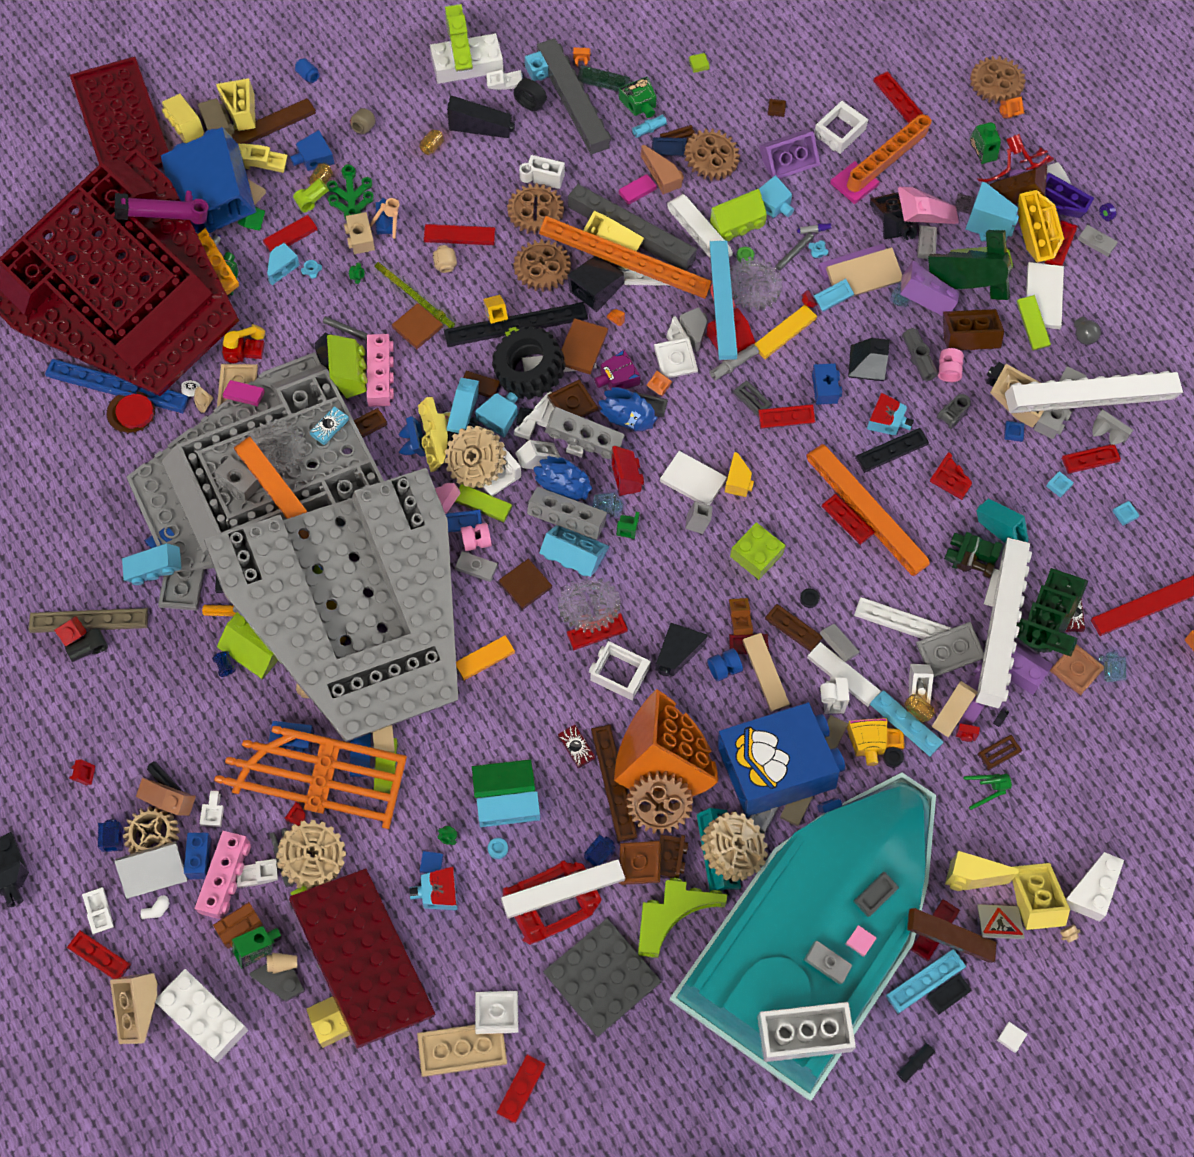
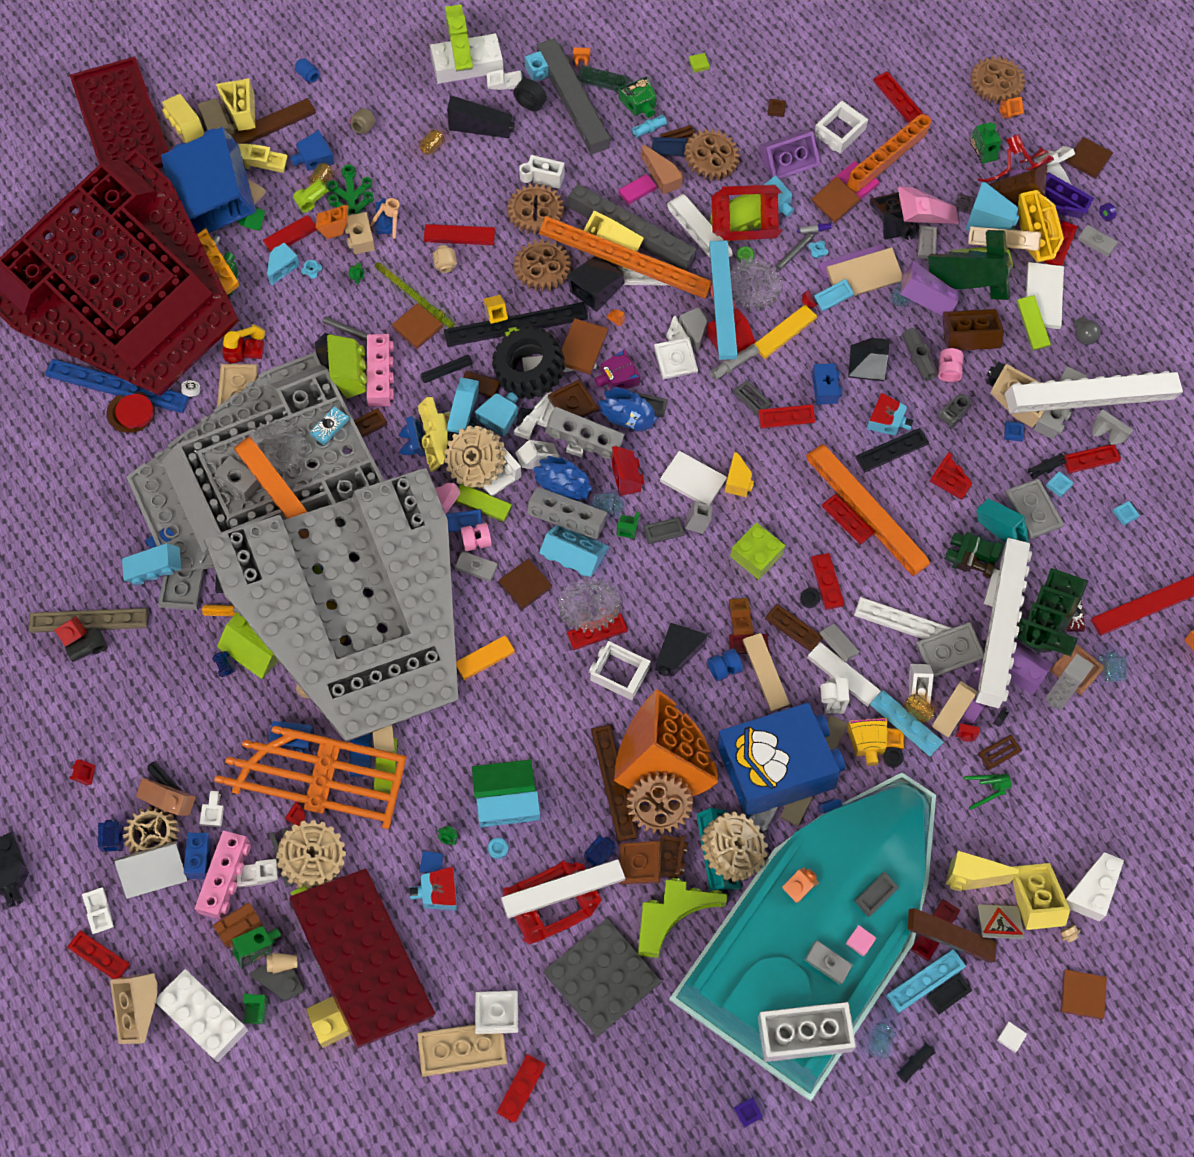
magenta piece [114,190,208,224] -> none
white arm [141,895,169,919] -> none
tan tile [194,387,213,413] -> none
dark pink tile [223,380,265,406] -> none
tile [558,725,595,769] -> none
orange tile [646,371,672,396] -> none
none -> green panel [243,994,268,1025]
none -> orange slope [316,205,349,239]
none -> black axle [420,355,472,383]
none -> dark grey tile [643,517,685,544]
none -> red wedge [711,185,783,241]
none -> dark purple plate [733,1097,763,1128]
none -> orange bracket [782,868,819,903]
none -> red plate [810,553,844,610]
none -> dark orange tile [811,176,861,223]
none -> clear light blue bracket [866,1024,896,1060]
none -> tan tile [968,226,1042,250]
none -> light grey tile [1005,478,1064,540]
none -> black pin [1028,453,1066,479]
none -> white slope [1034,146,1075,165]
none -> light grey brick [1045,654,1094,710]
none -> dark orange tile [1060,970,1107,1020]
none -> reddish brown tile [1066,137,1113,179]

